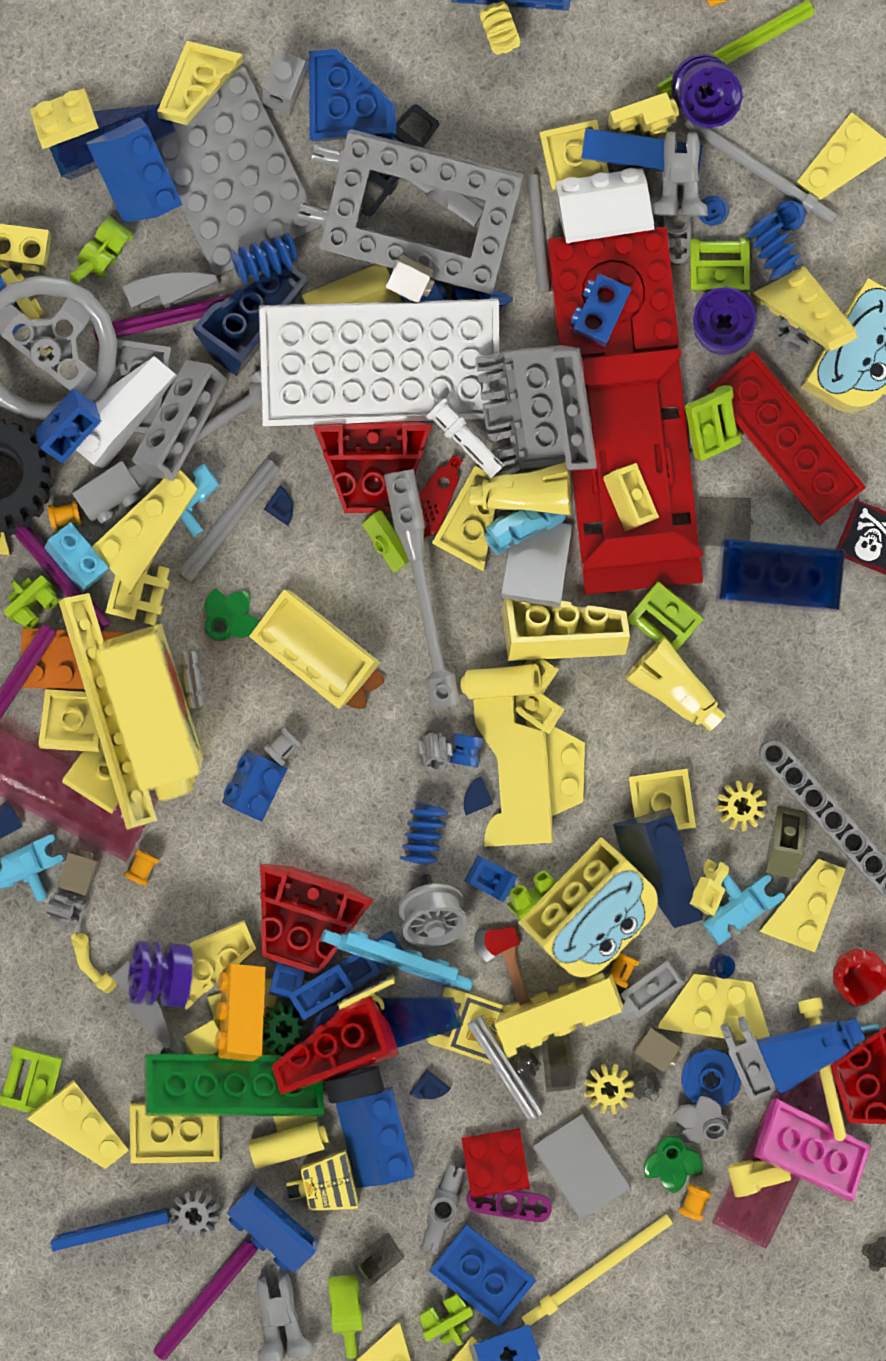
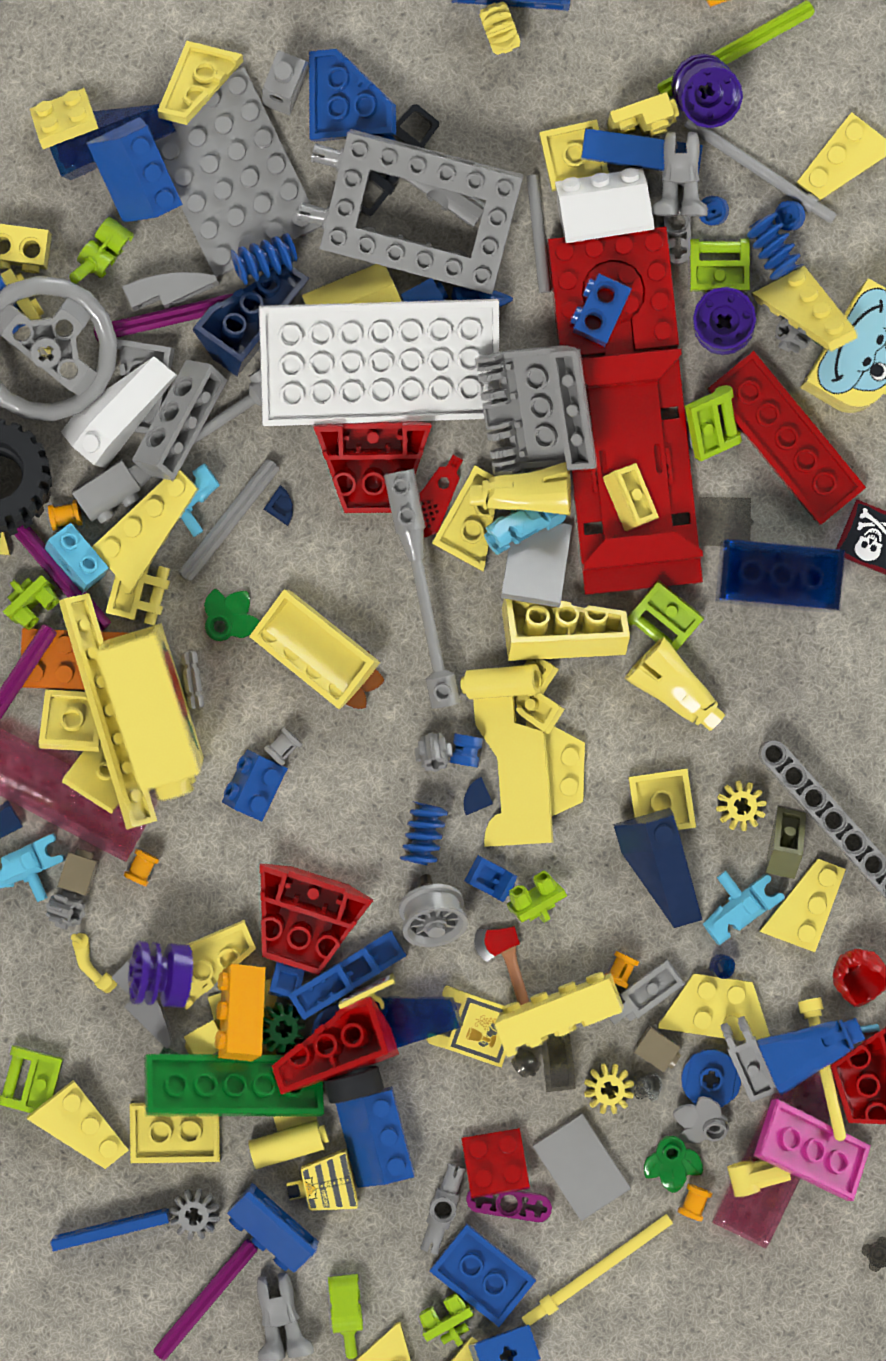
blue brick [35,388,101,463] -> none
medium azure plate [321,929,473,991] -> none
clear smoke slope [349,1233,404,1290] -> none
lime plate [362,510,411,573] -> none
brick [386,254,435,303] -> none
dark blue tile [409,1070,451,1100] -> none
white pin [426,398,504,478] -> none
light grey axle [468,1016,543,1120] -> none
brick [518,837,658,977] -> none
light yellow plate [690,859,729,916] -> none

